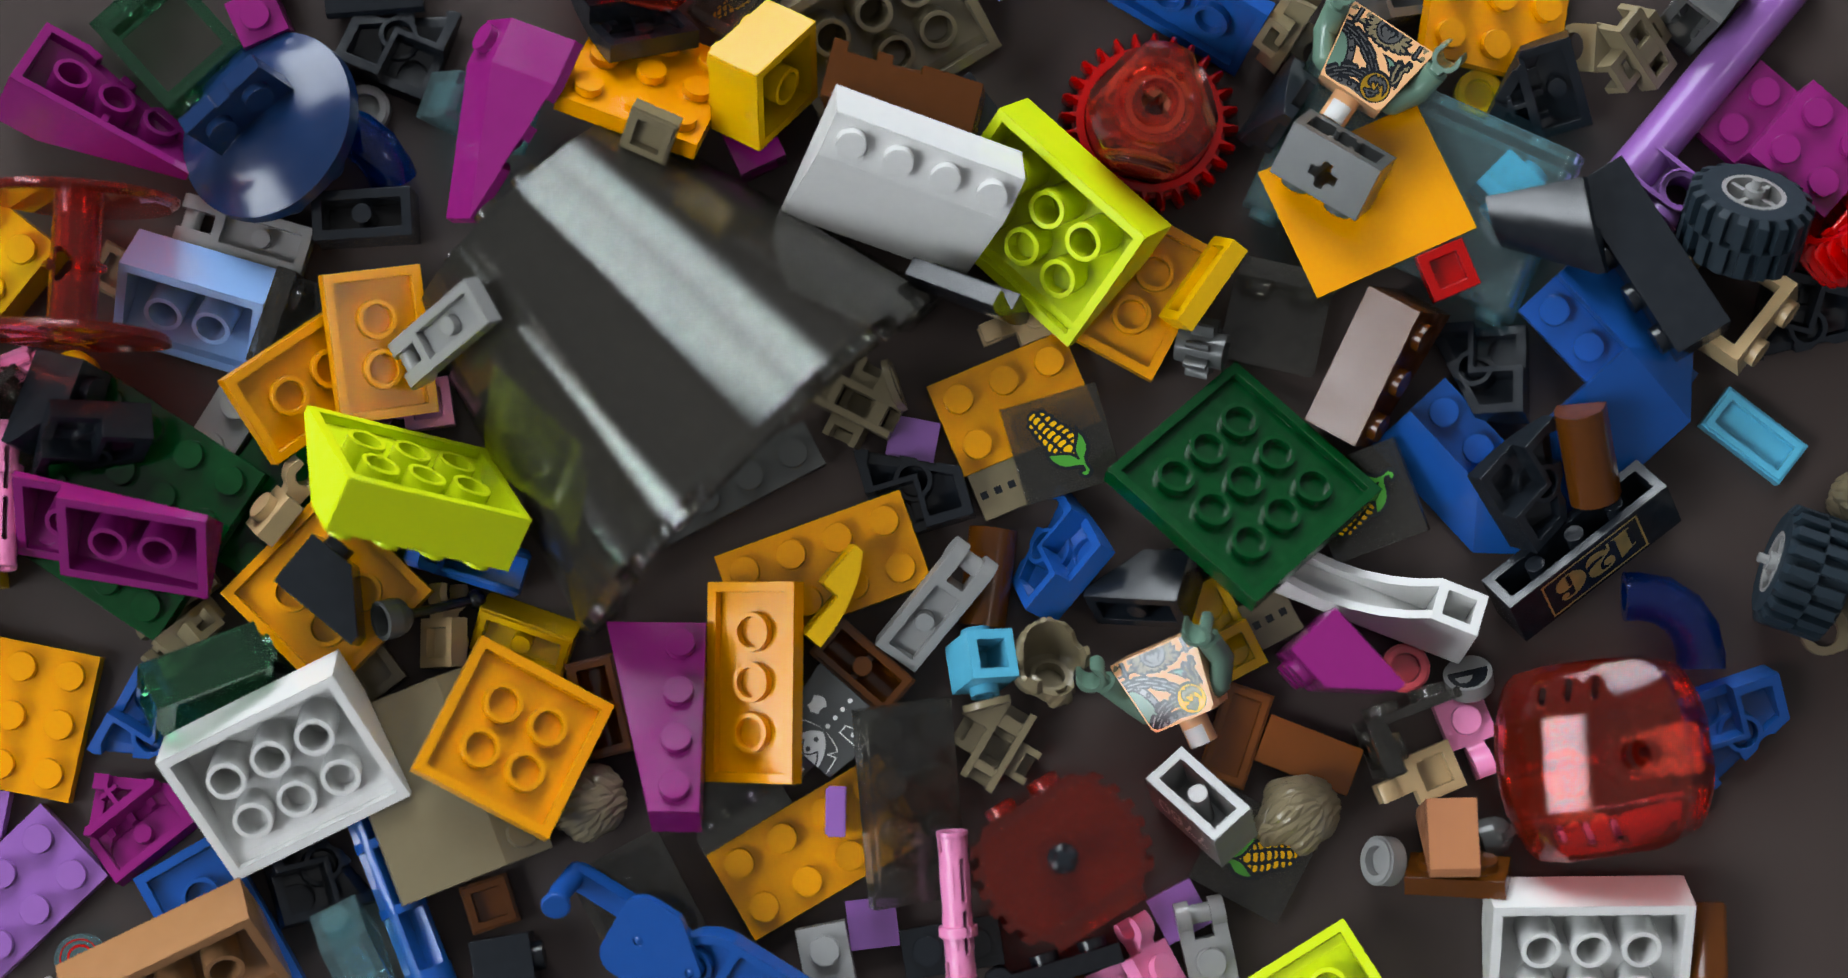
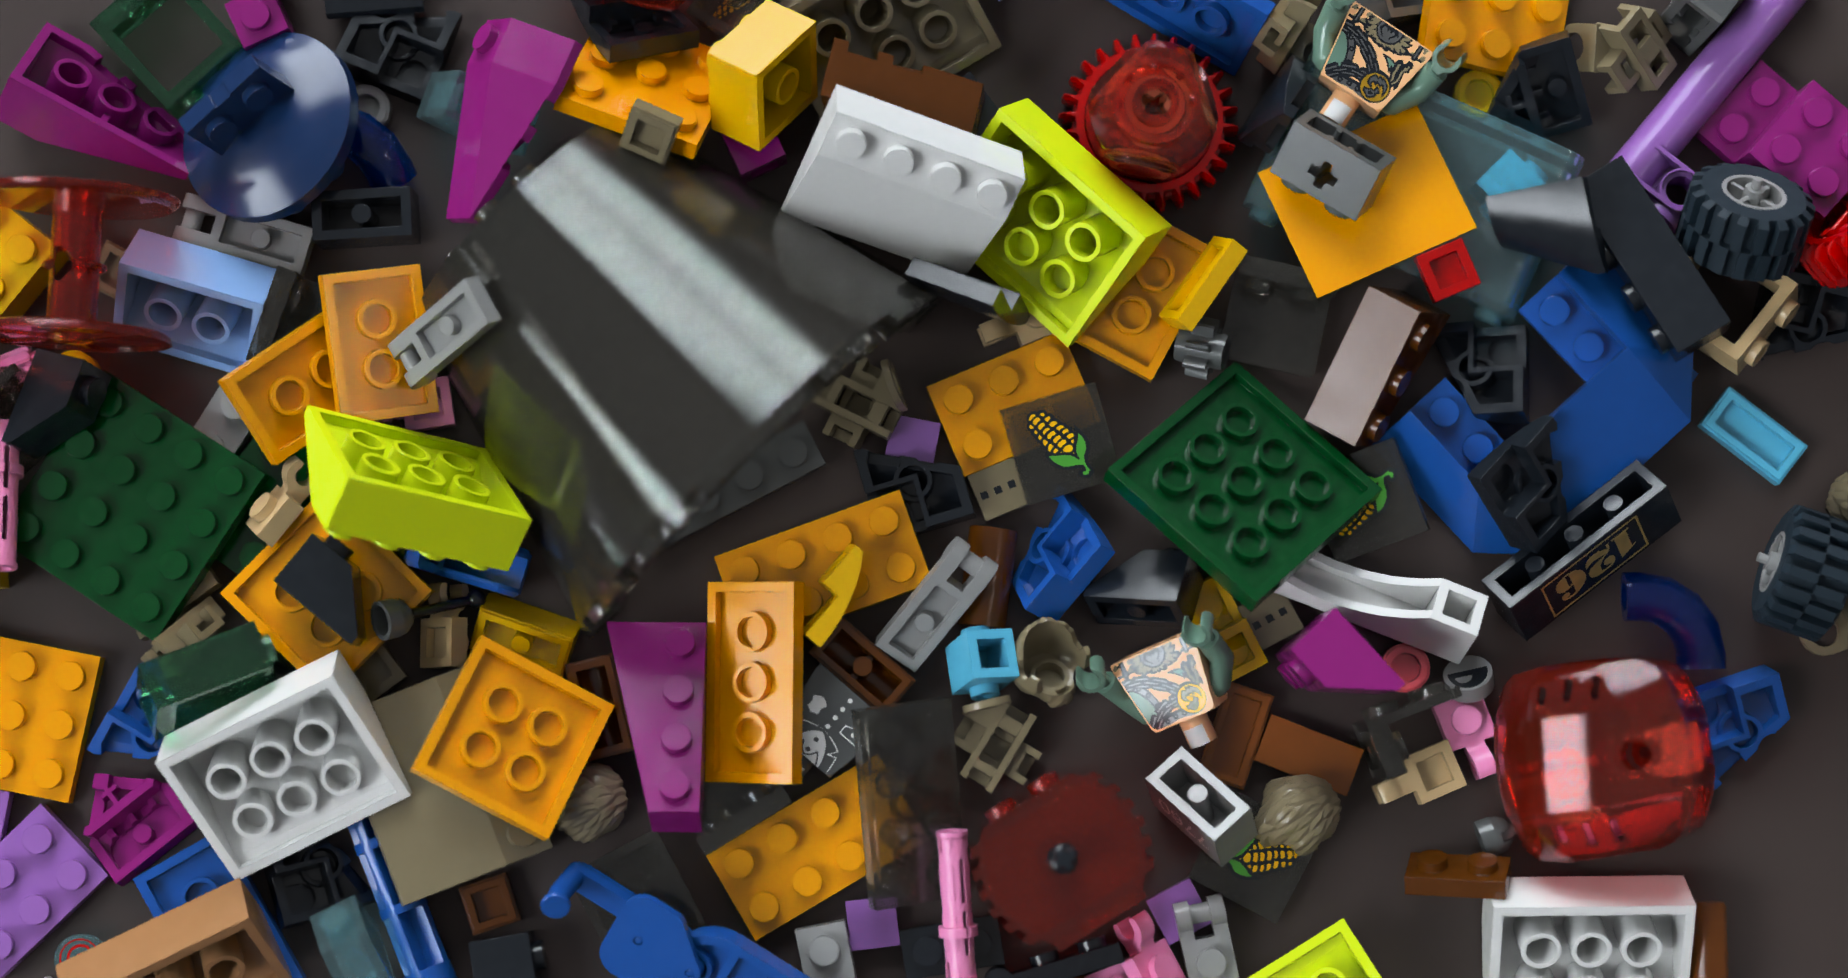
magenta slope [12,471,224,599] -> none
black slope [32,398,154,477] -> none
medium lavender tile [825,786,847,837] -> none
light grey tile [1360,836,1407,886] -> none
nougat slope [1416,798,1481,878] -> none
reddish brown brick [1554,402,1622,510] -> none

